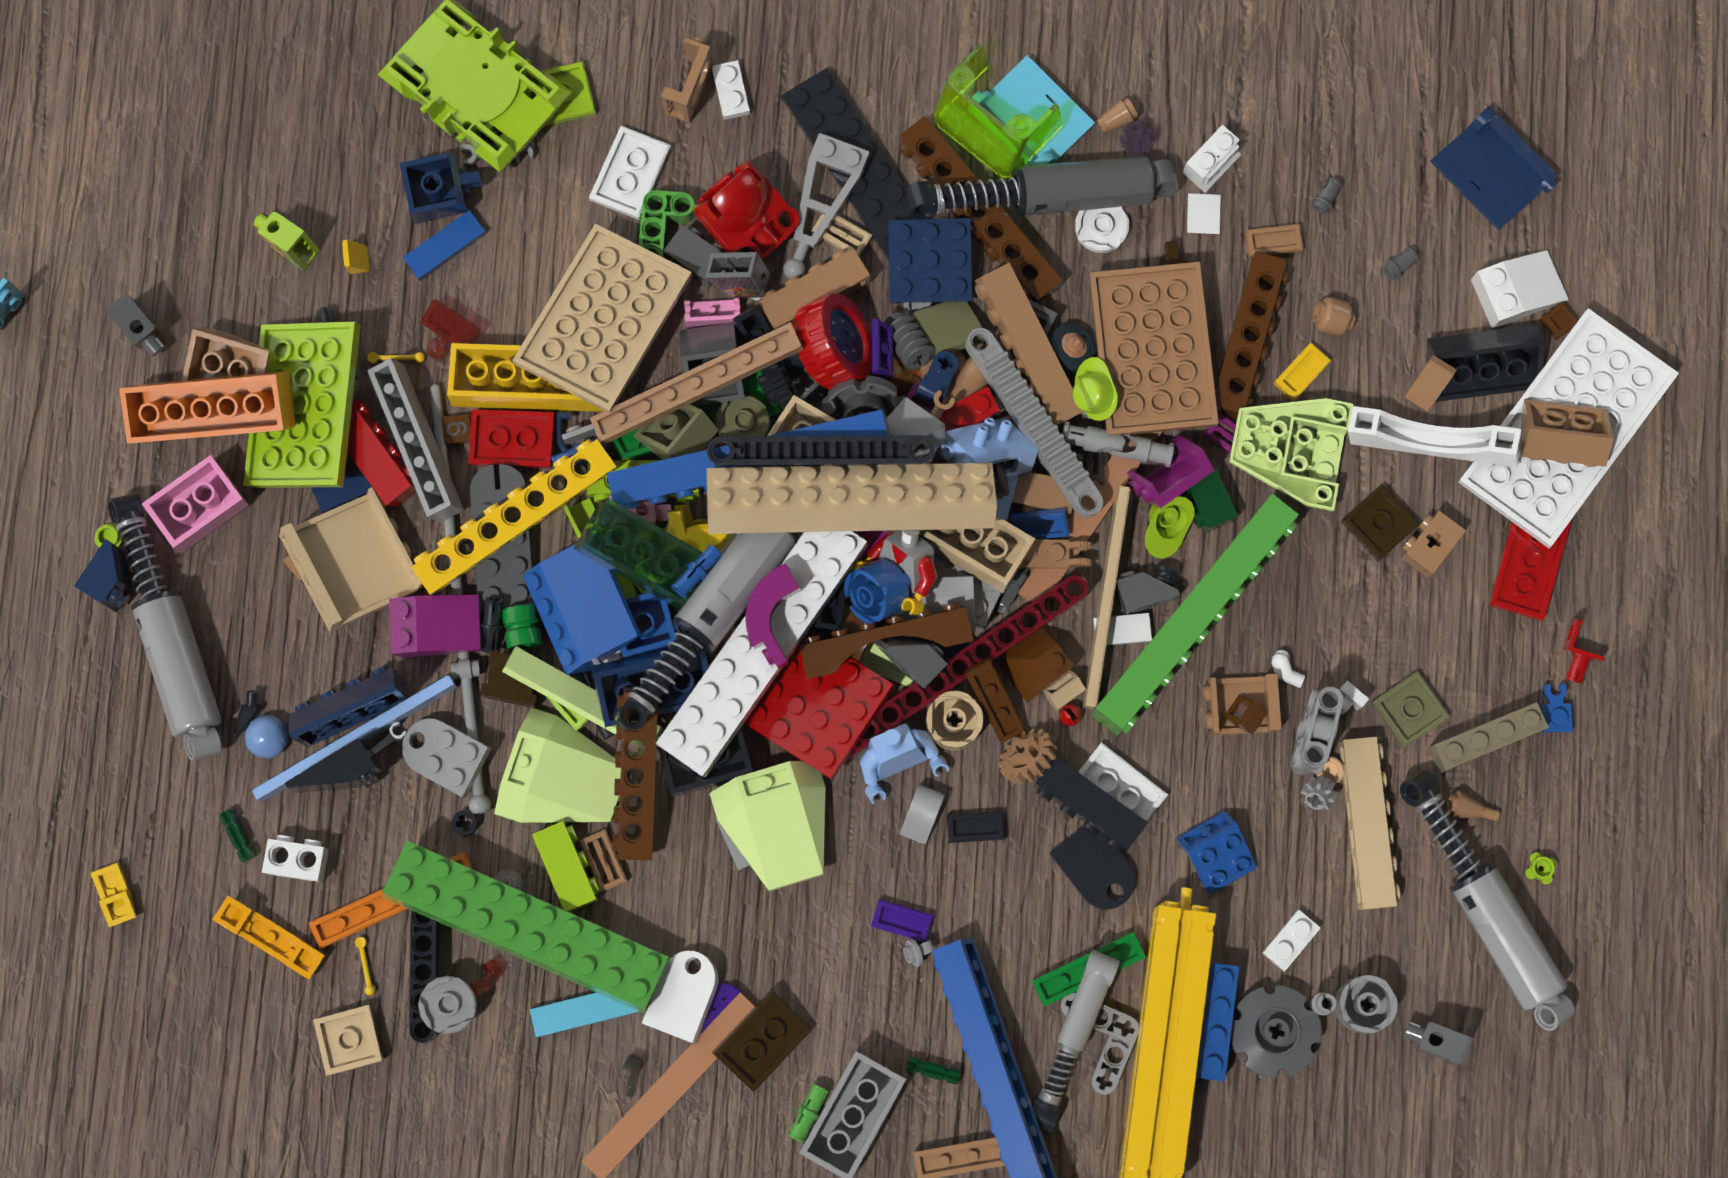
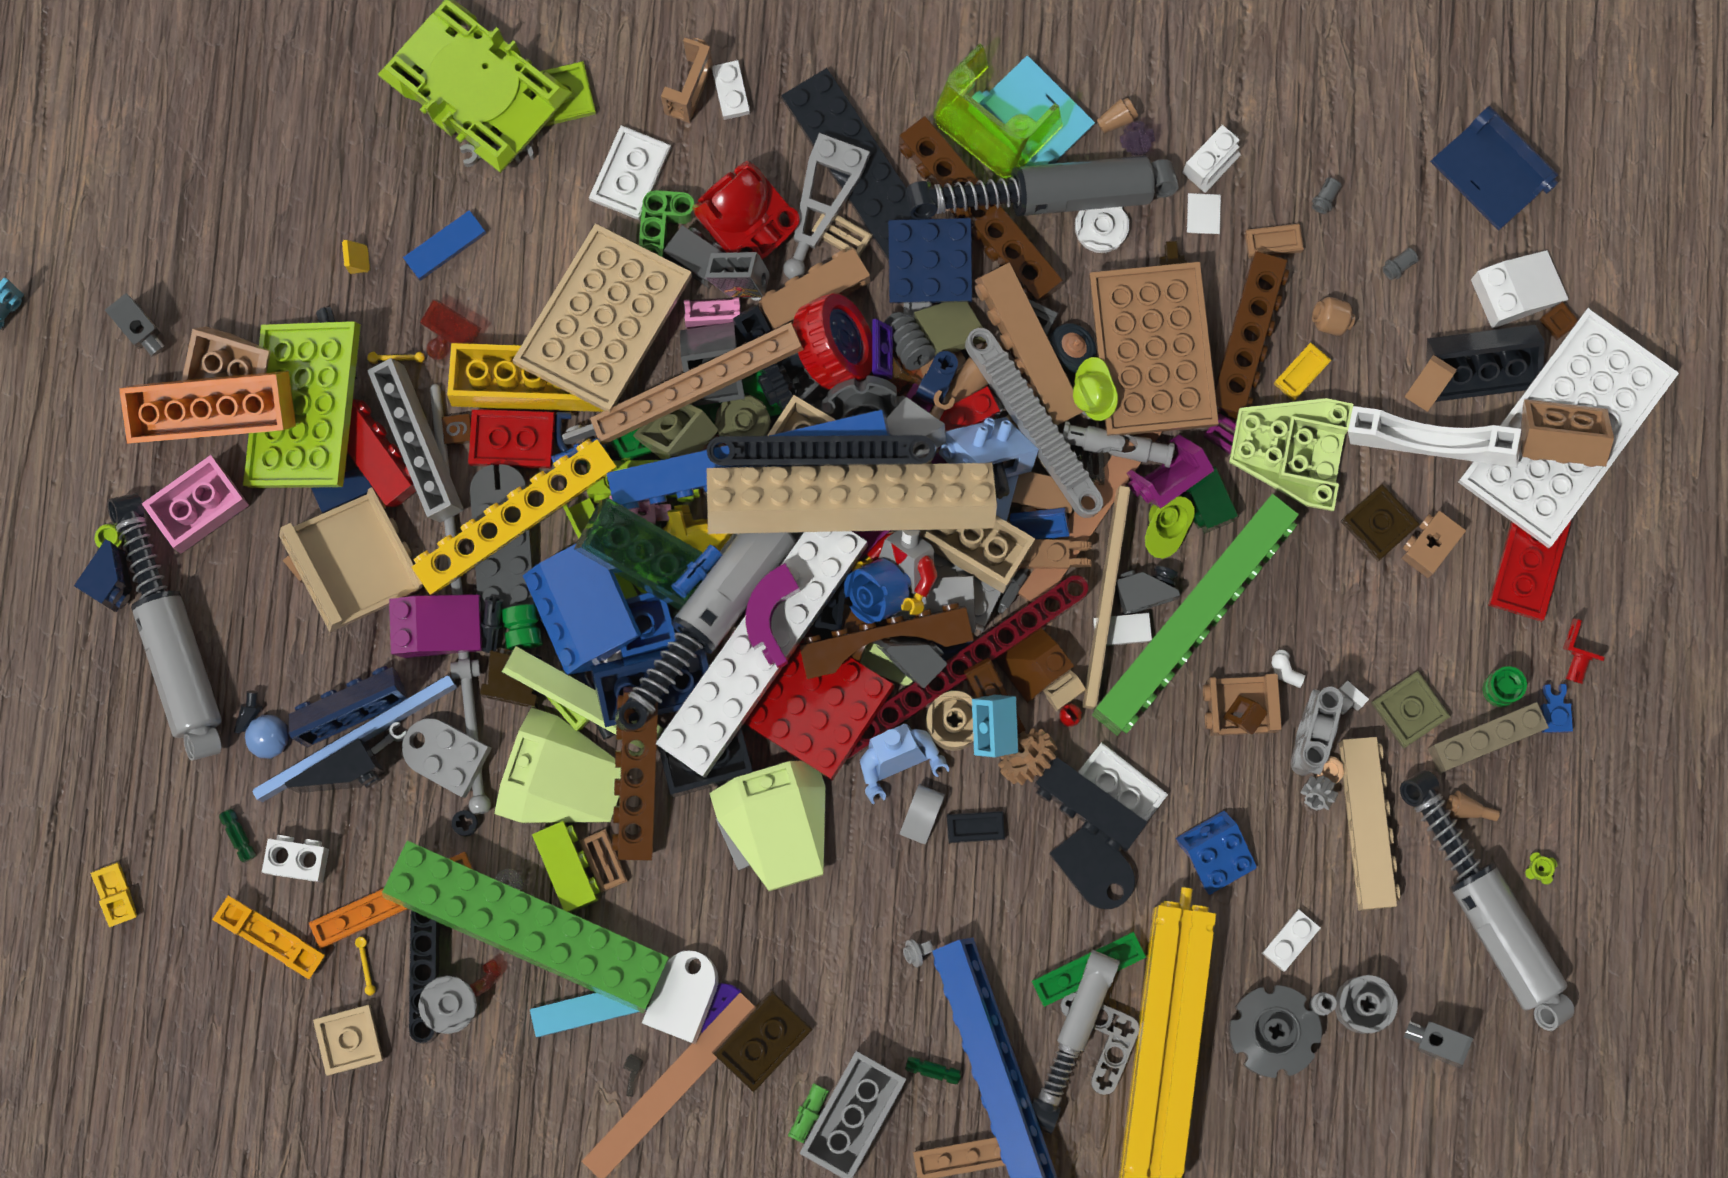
lime torso [254,212,321,272] -> none
dark blue hinge [399,153,483,224] -> none
dark purple tile [871,899,933,943] -> none
blue brick [1195,963,1239,1082] -> none
none -> medium azure brick [972,695,1018,757]
none -> green wheel [1482,666,1527,707]

